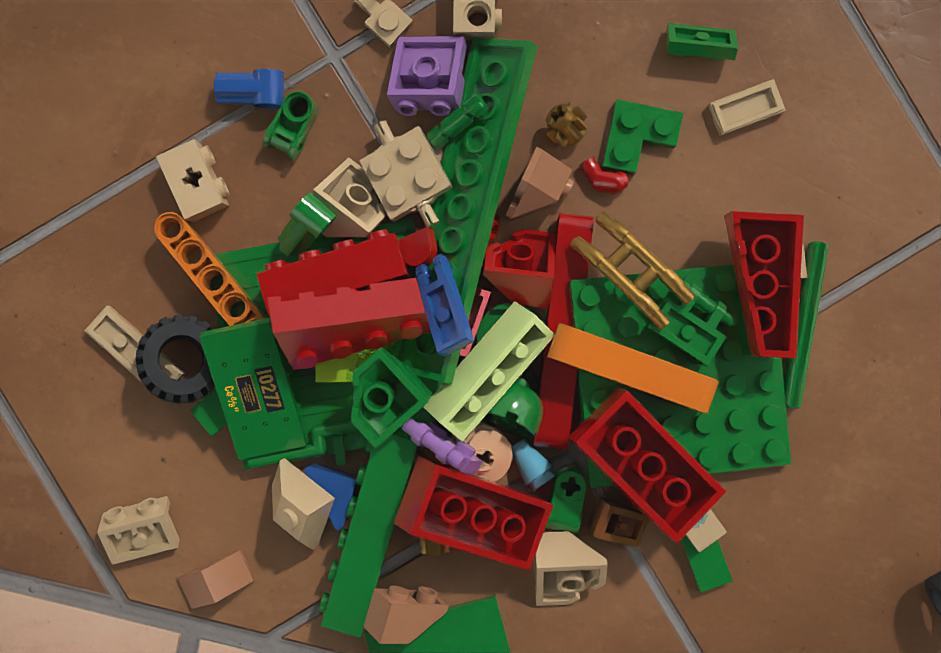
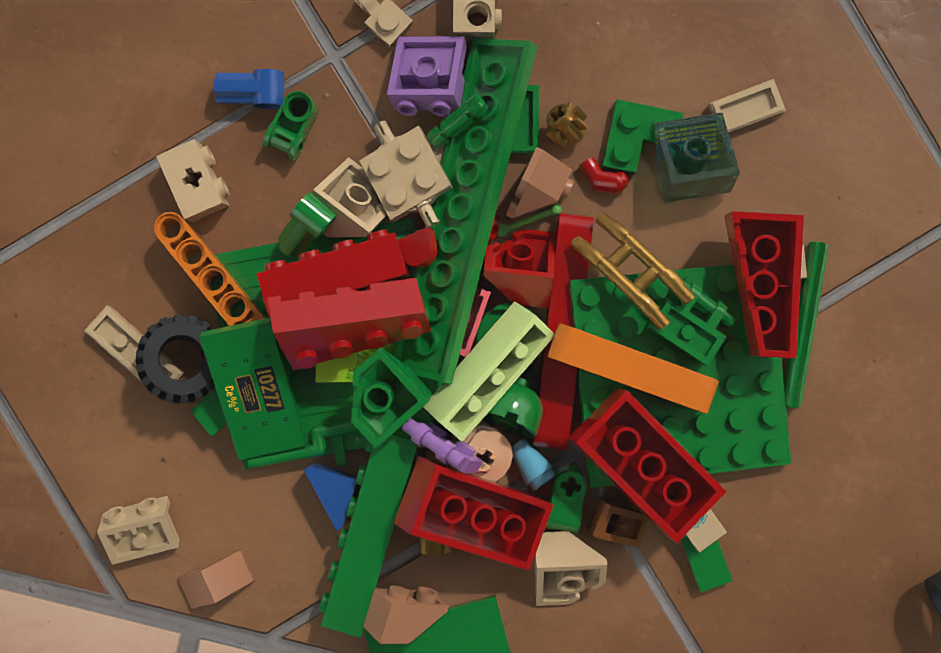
tan slope [272,458,335,550] -> none
blue hinge [415,254,474,357] -> none
green plate [665,23,738,61] -> none
none -> bright green hinge [497,203,562,238]
none -> green tile [510,85,539,155]
none -> clear green slope [654,112,740,203]

